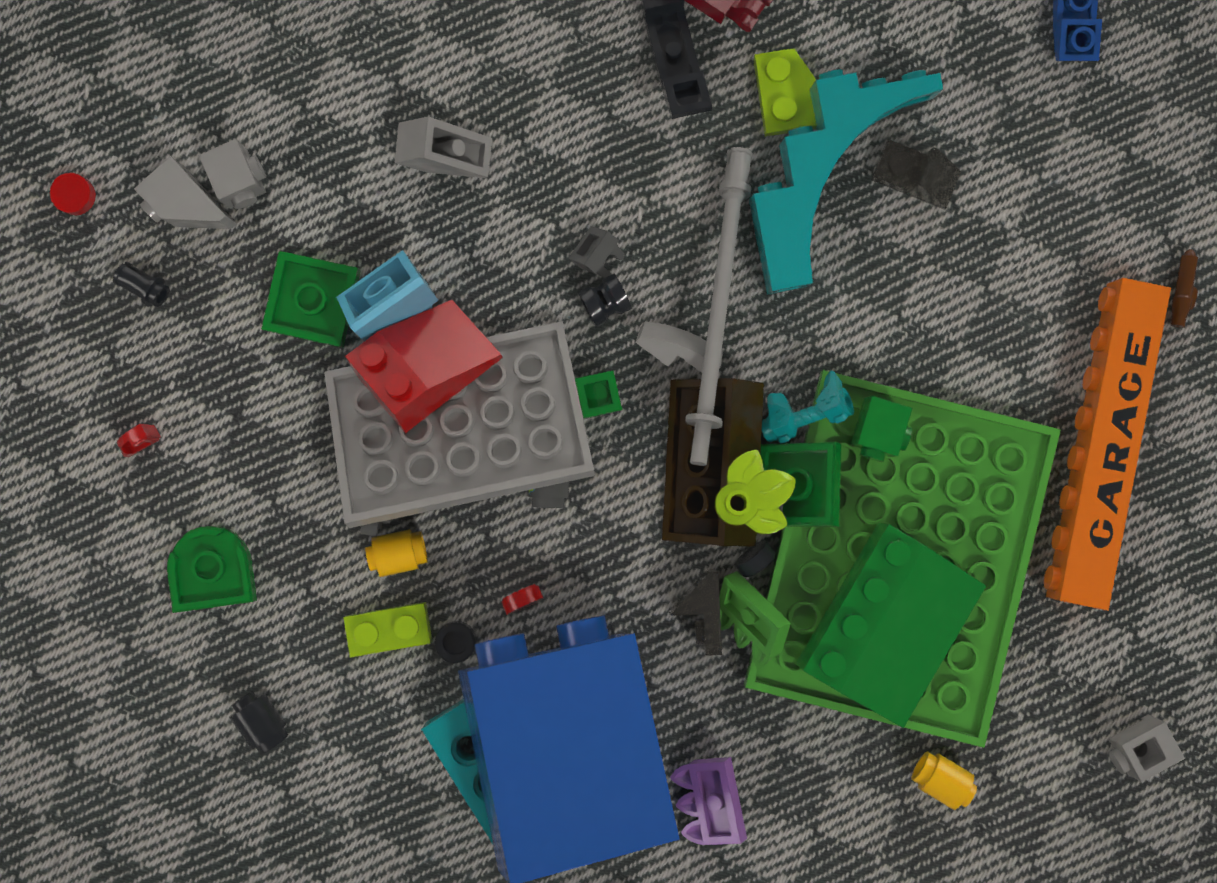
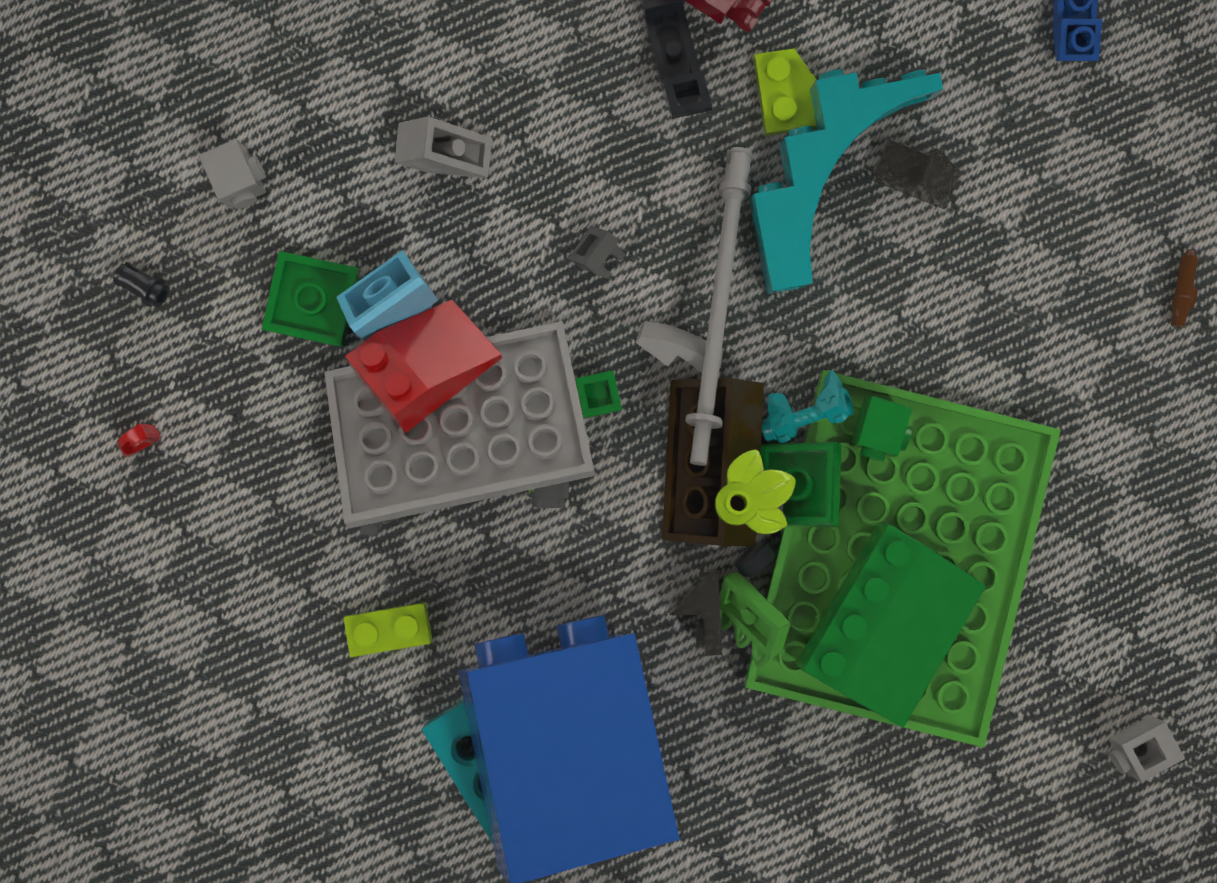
red tile [50,173,96,216] -> none
light grey slope [134,156,237,229] -> none
green tile [167,526,257,613] -> none
black brick [229,691,289,755] -> none
yellow brick [365,529,428,577] -> none
black tile [435,621,477,663] -> none
red tile [501,584,544,615] -> none
black wheel [578,273,632,327] -> none
medium lavender plate [670,757,747,845] -> none
yellow brick [911,751,977,810] -> none
orange brick [1044,278,1171,611] -> none

